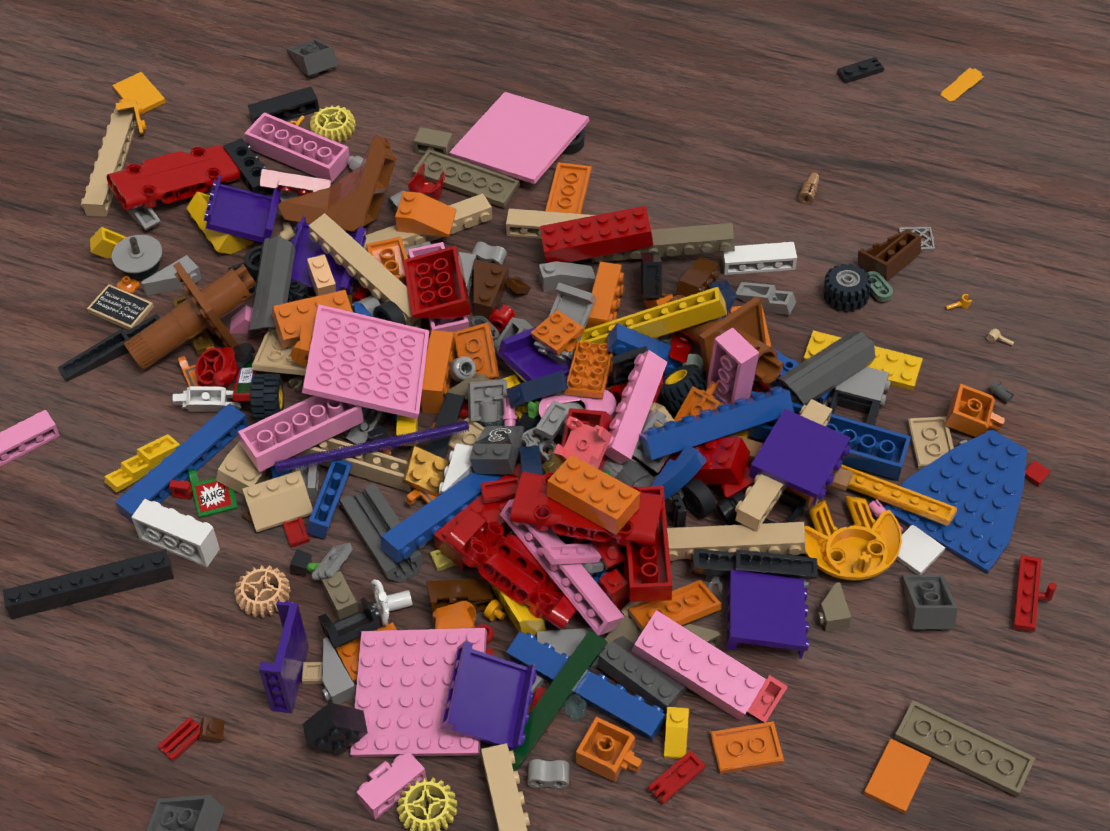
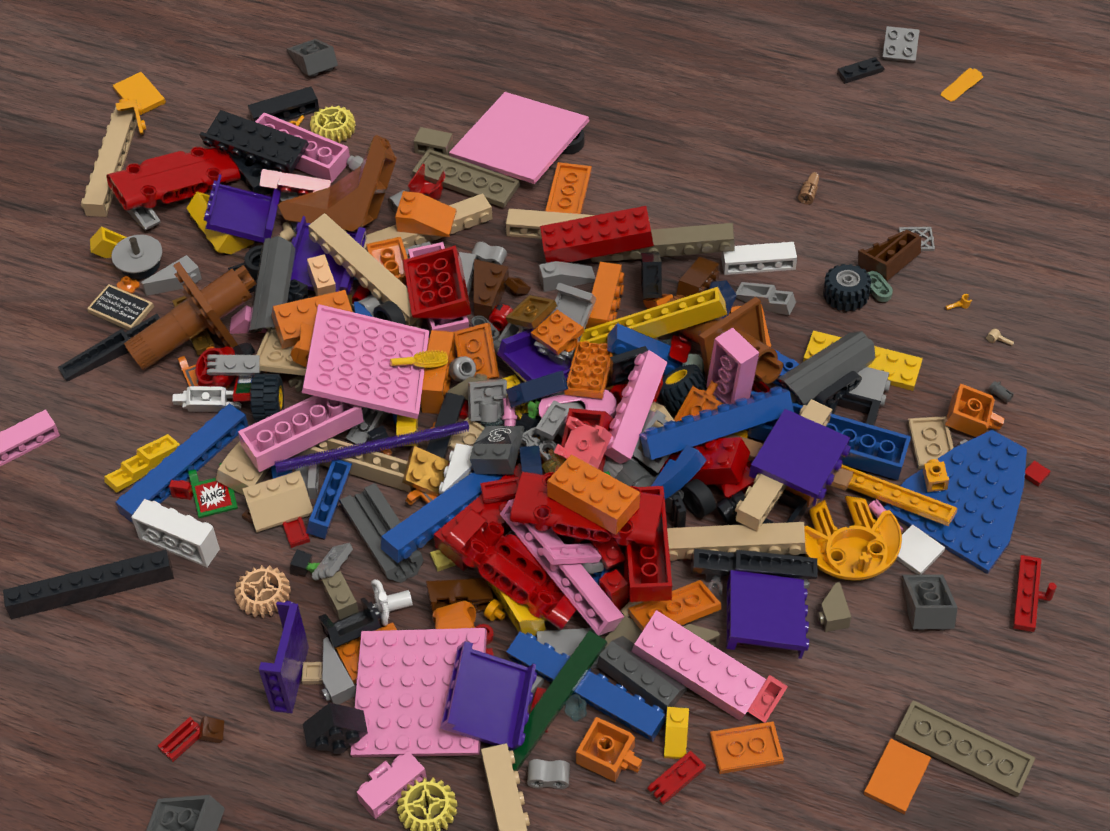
none -> black bracket [199,110,309,174]
none -> light grey hinge [207,355,260,376]
none -> yellow piece [390,350,448,368]
none -> pearl gold plate [506,295,557,329]
none -> black beam [814,371,862,407]
none -> light grey plate [882,26,919,63]
none -> light orange brick [923,459,949,492]

